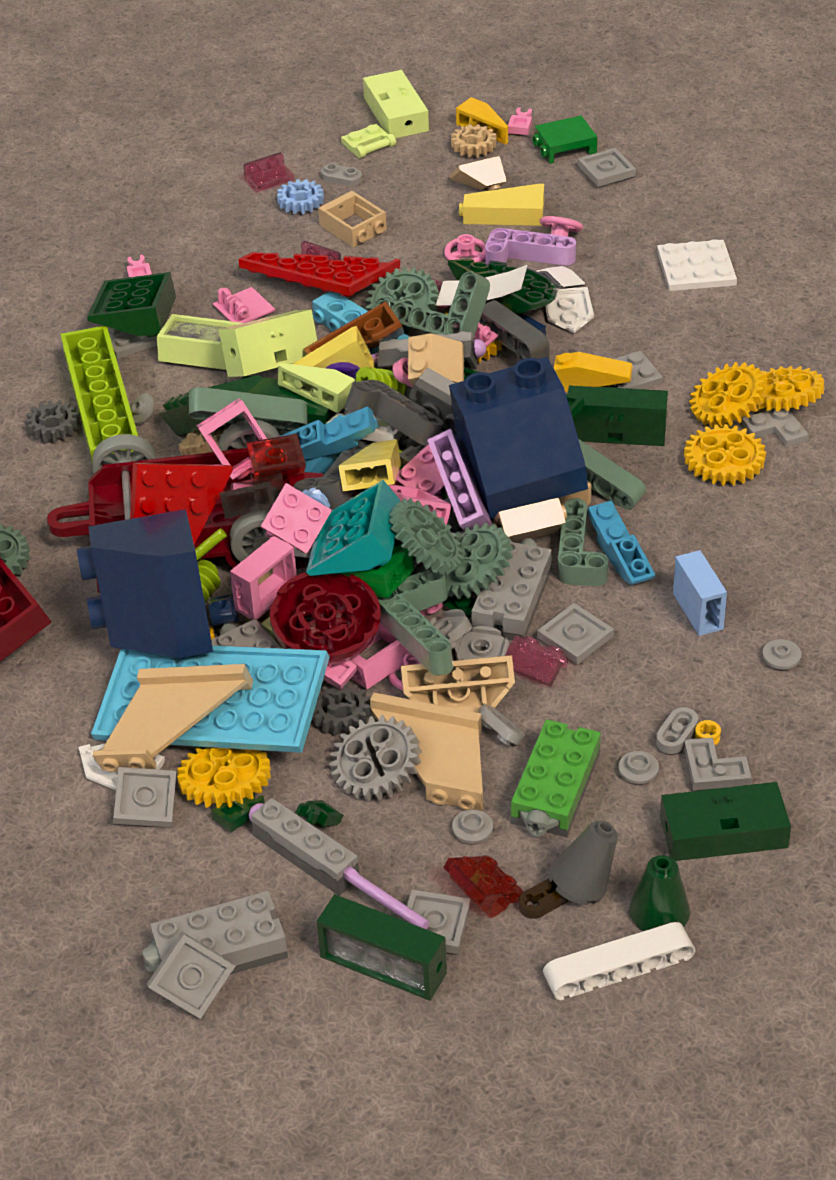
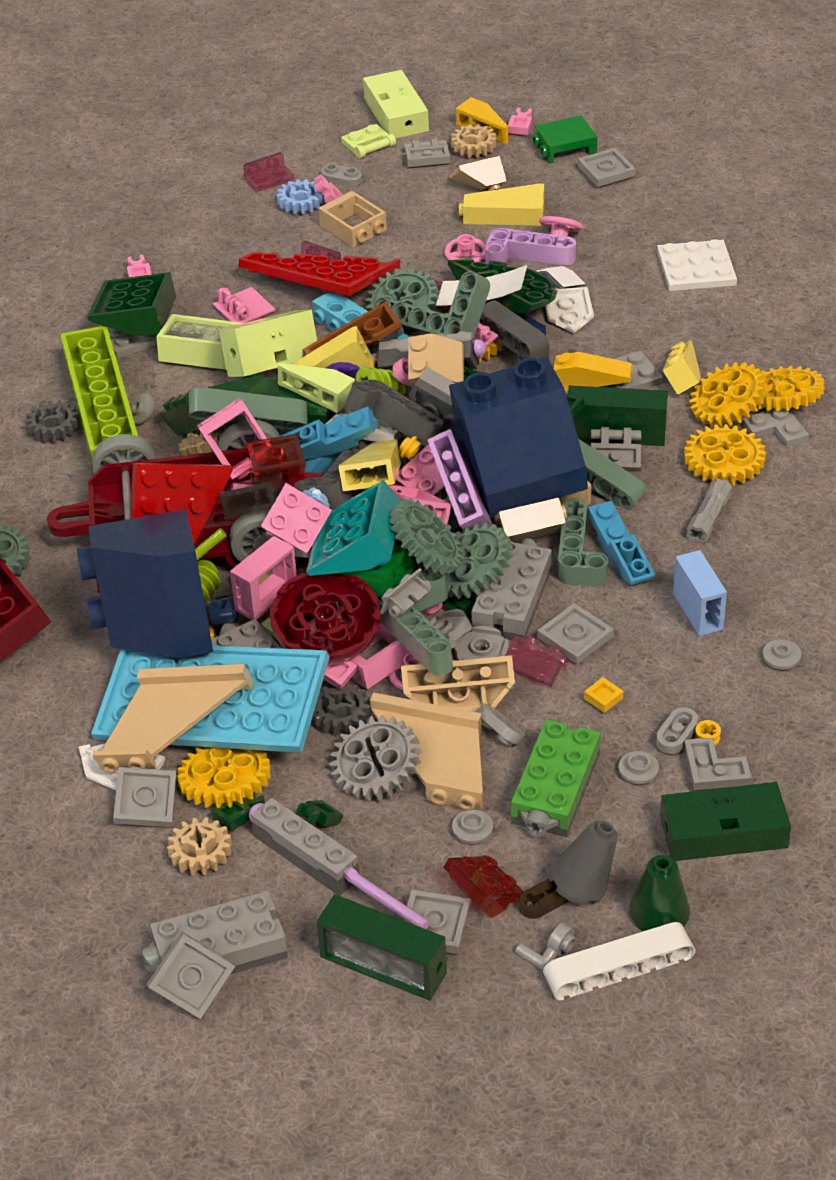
none -> tan gear [167,817,232,876]
none -> bright pink plate [314,174,343,208]
none -> light grey hinge [380,568,431,618]
none -> yellow plate [399,436,422,460]
none -> light grey plate [404,139,450,167]
none -> light grey plate [515,922,576,970]
none -> yellow plate [584,677,624,713]
none -> light grey plate [591,427,641,471]
none -> light yellow slope [663,340,701,394]
none -> light grey axle [686,478,732,543]

